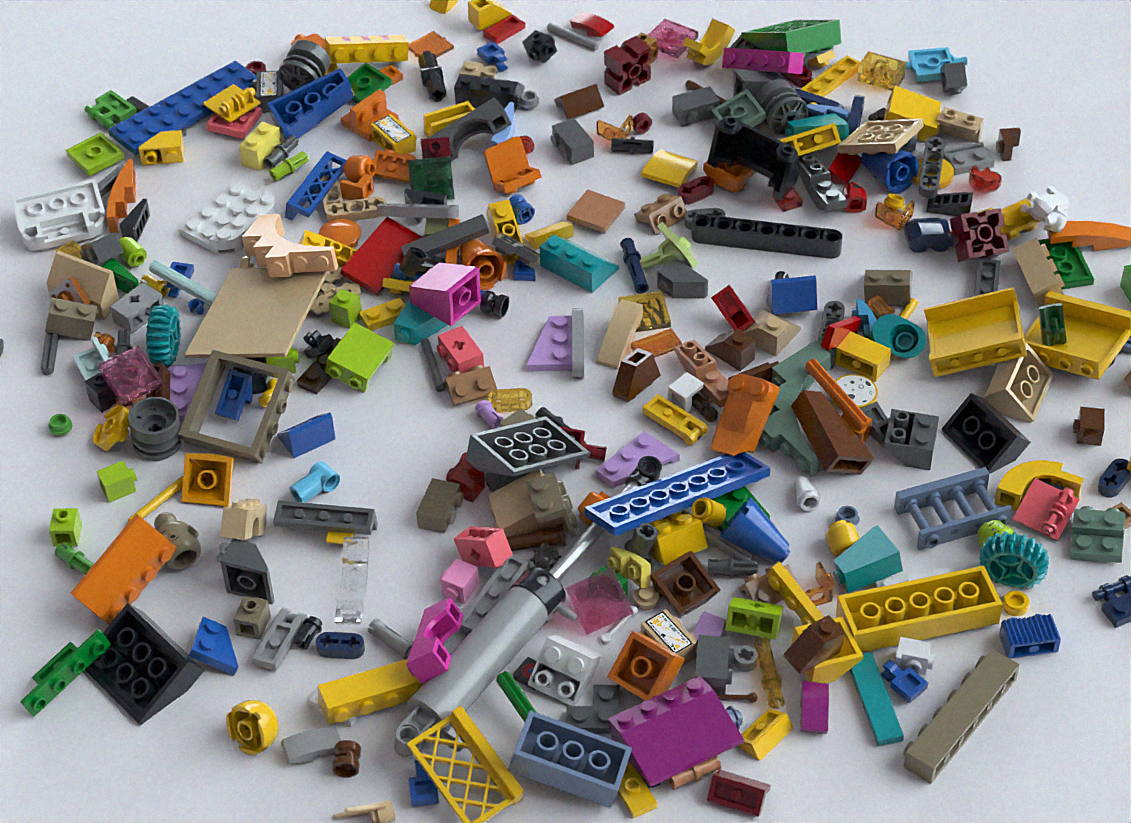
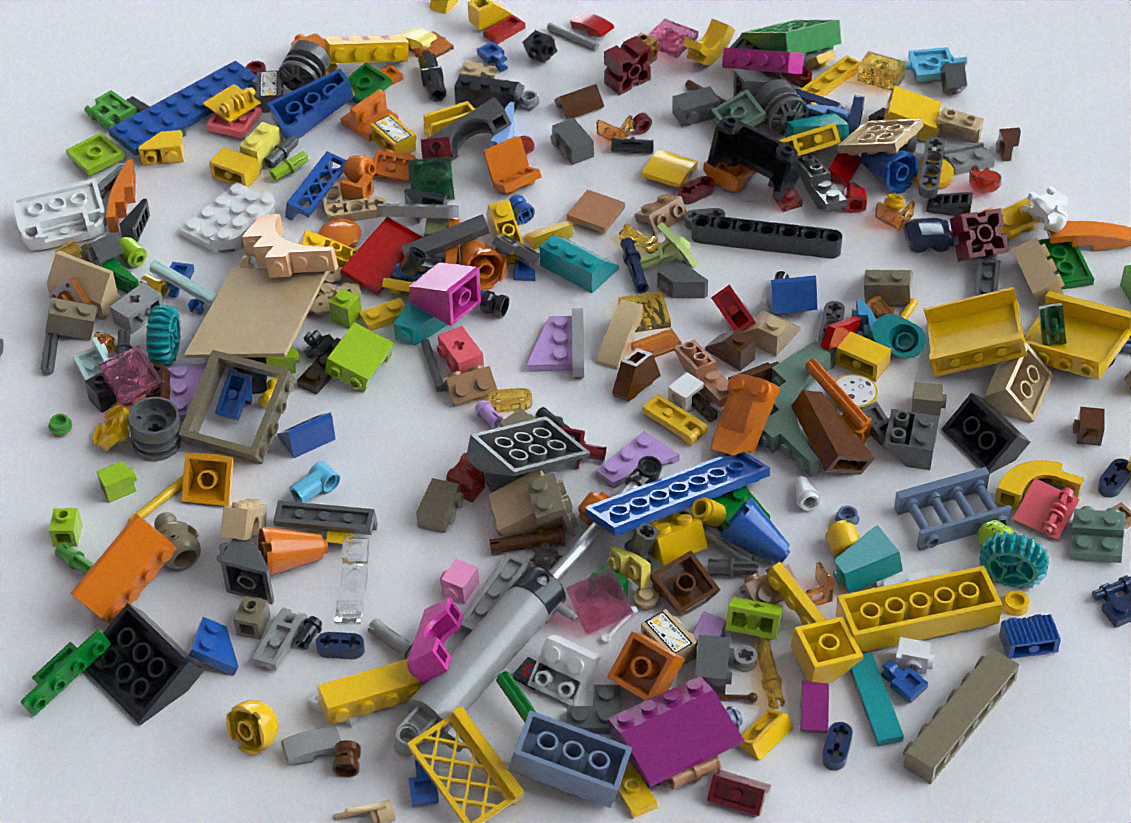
coral brick [453,526,513,569] -> none
reddish brown slope [783,615,846,674] -> none
none -> yellow brick [209,147,261,188]
none -> orange cone [258,526,328,576]
none -> light yellow slope [398,28,437,50]
none -> clear yellow piece [619,224,660,254]
none -> dark blue beam [822,722,853,771]
none -> dark tan brick [911,382,947,418]

